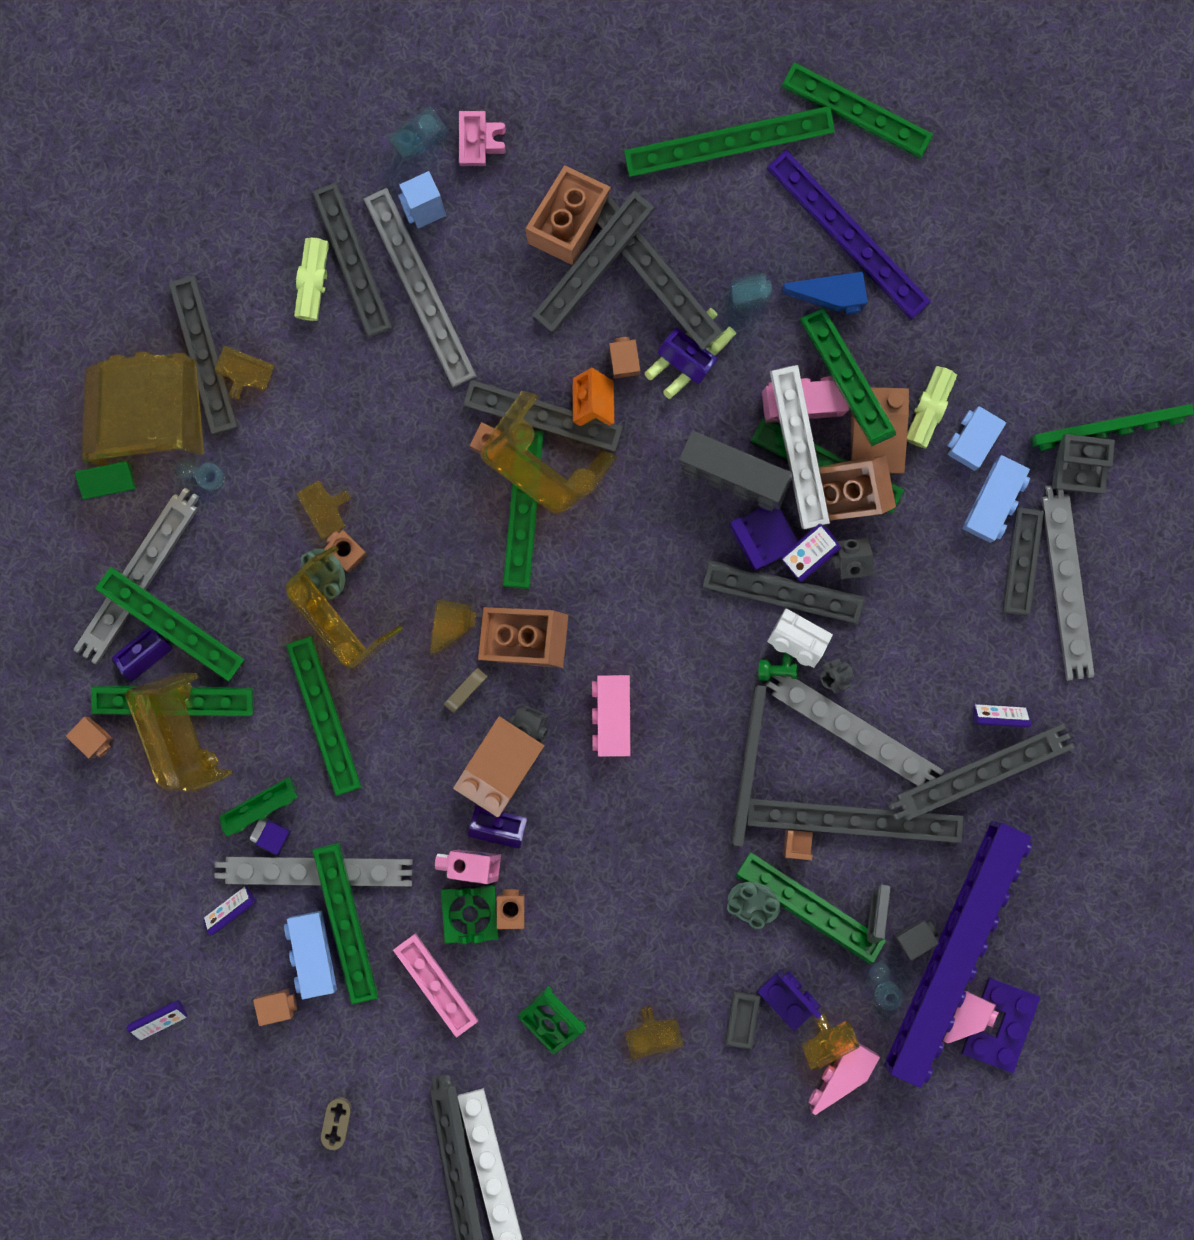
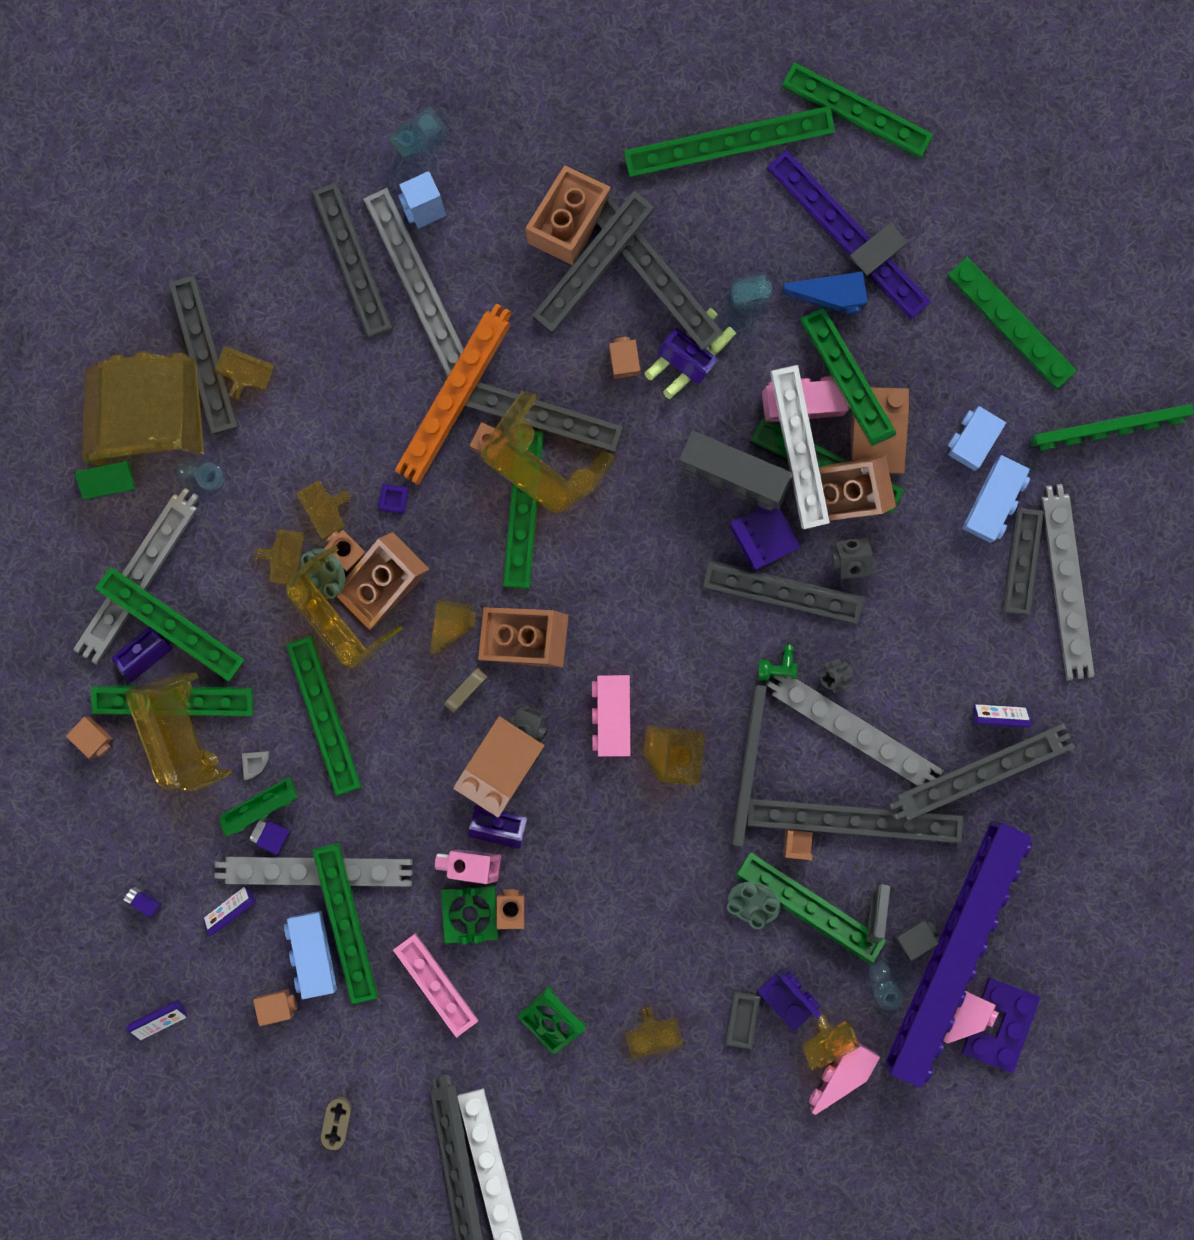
yellowish green piece [294,237,329,321] -> none
bright pink plate [459,111,506,166] -> none
orange panel [573,367,614,426] -> none
white brick [767,609,833,668] -> none
slope [781,524,841,583] -> none
yellowish green piece [907,366,957,449] -> none
dark grey slope [1052,434,1115,494] -> none
none -> dark purple piece [124,887,163,917]
none -> light grey tile [242,751,270,780]
none -> clear yellow plate [254,529,305,586]
none -> nougat slope [337,532,430,630]
none -> dark purple tile [378,483,409,514]
none -> orange hinge [395,304,511,485]
none -> clear yellow slope [643,725,706,785]
none -> dark grey tile [849,222,908,278]
none -> green plate [947,257,1077,390]

